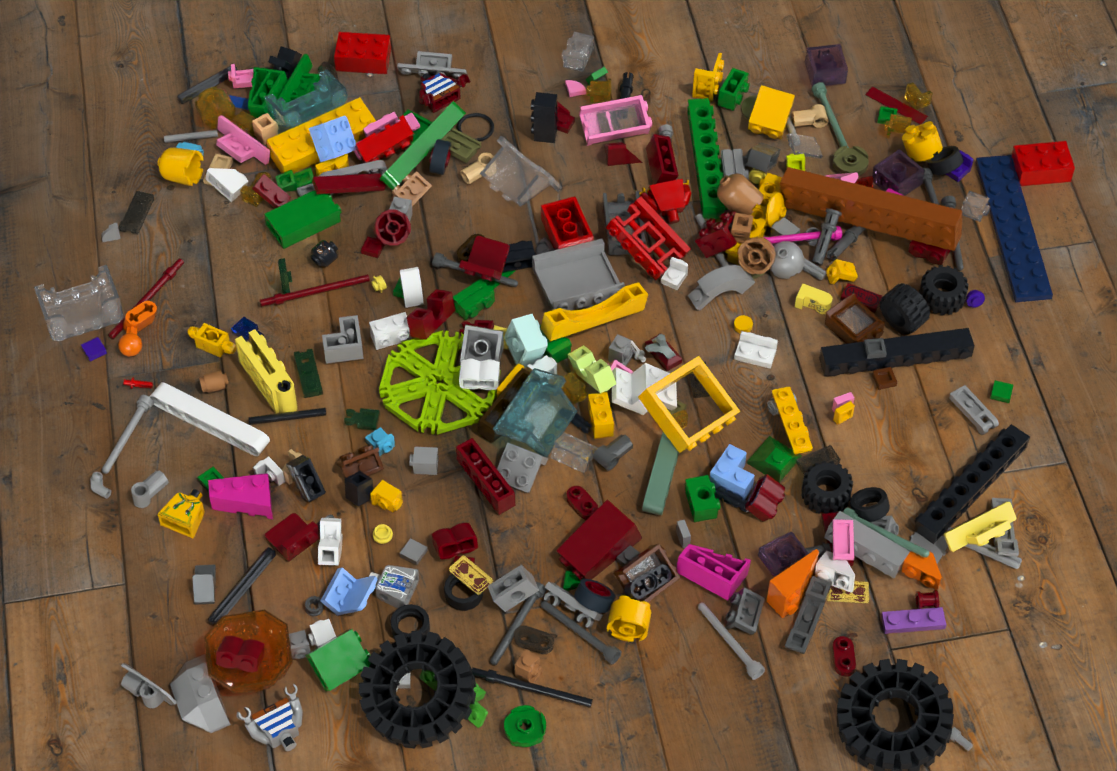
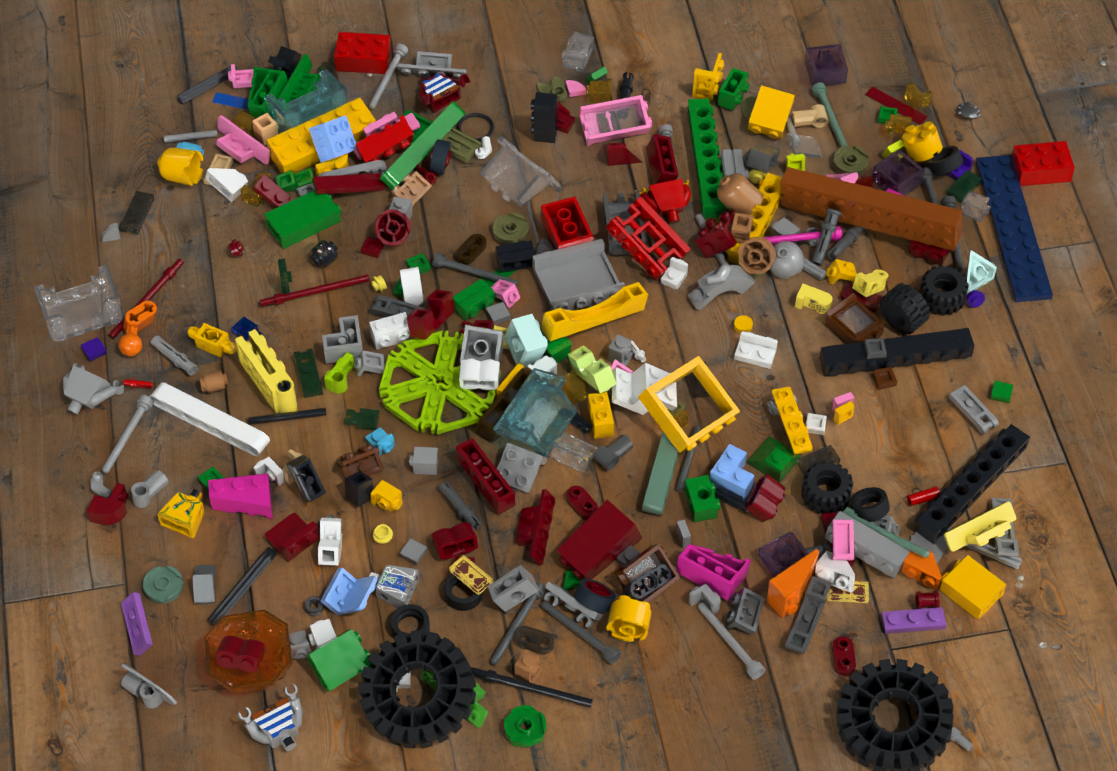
light grey wedge [170,654,231,733] -> none
clear yellow brick [195,87,236,129] -> none
dark red bracket [459,236,510,281] -> none
tan piece [460,152,495,184] -> none
piece [645,334,682,371] -> none
yellow dish [766,192,786,228] -> none
none -> light grey torso [63,363,124,415]
none -> dark red brick [87,483,128,525]
none -> medium lavender plate [121,592,153,656]
none -> sand green tile [143,566,184,604]
none -> light grey pin [151,335,198,376]
none -> dark red plate [228,239,245,257]
none -> lime plate [324,352,354,394]
none -> light grey bracket [354,350,385,376]
none -> light grey piece [368,44,408,110]
none -> dark grey plate [369,295,424,317]
none -> green tile [406,253,431,275]
none -> dark red arm [416,162,437,184]
none -> dark grey pin [439,481,482,531]
none -> white arm [475,136,492,159]
none -> light grey tile [486,302,511,325]
none -> bright pink bracket [491,279,520,308]
none -> olive plate [493,212,529,244]
none -> dark red bracket [515,489,555,566]
none -> olive plate [538,76,567,102]
none -> dark grey bar [675,425,701,493]
none -> light grey bracket [688,584,721,614]
none -> light grey arm [707,264,731,285]
none -> white tile [806,413,827,435]
none -> light yellow leg [852,269,889,297]
none -> neon yellow tile [882,140,904,164]
none -> red hinge [907,486,940,506]
none -> yellow brick [940,555,1007,620]
none -> clear green plate [946,170,982,203]
none -> flat silver piece [957,102,981,118]
none -> light aqua slope [965,250,997,296]

